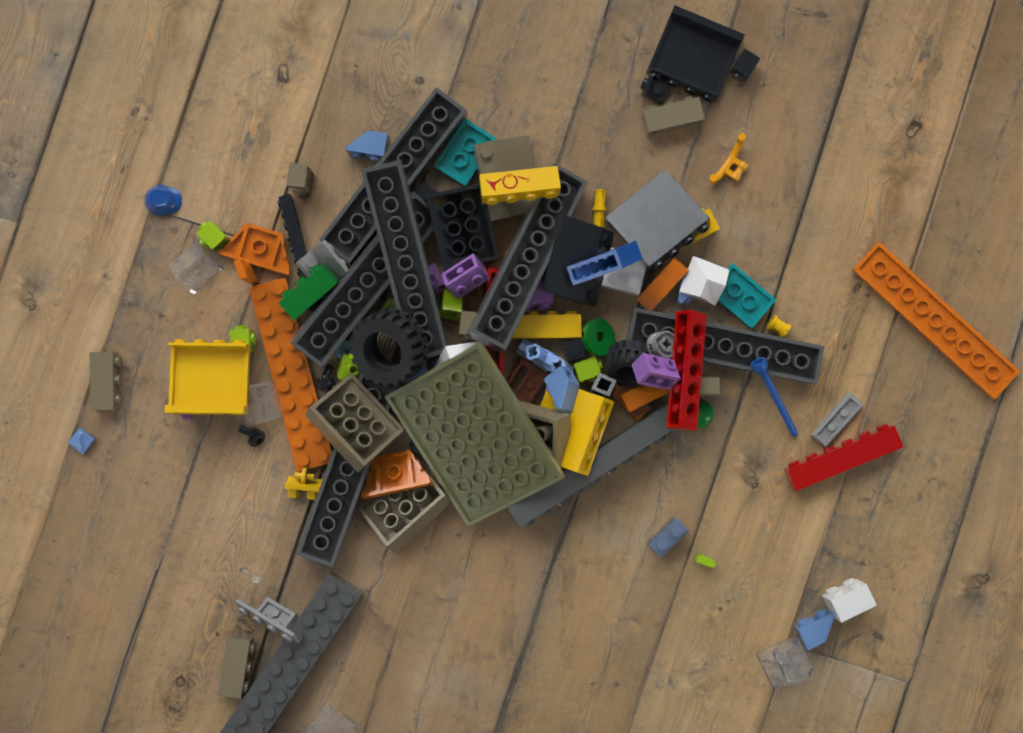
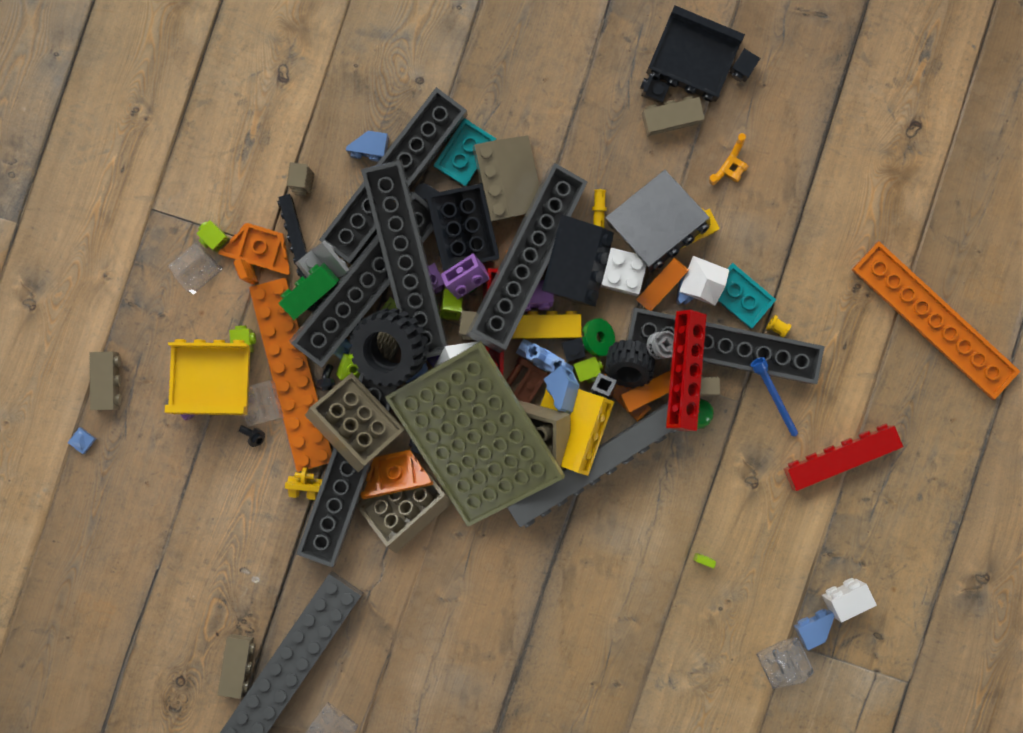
blue hat [144,184,182,216] -> none
light grey bracket [235,597,300,644] -> none
yellow brick [479,166,561,205] -> none
blue arch [567,241,643,285] -> none
medium lavender brick [632,353,681,390] -> none
sand blue brick [647,517,689,558] -> none
light grey tile [810,392,864,448] -> none

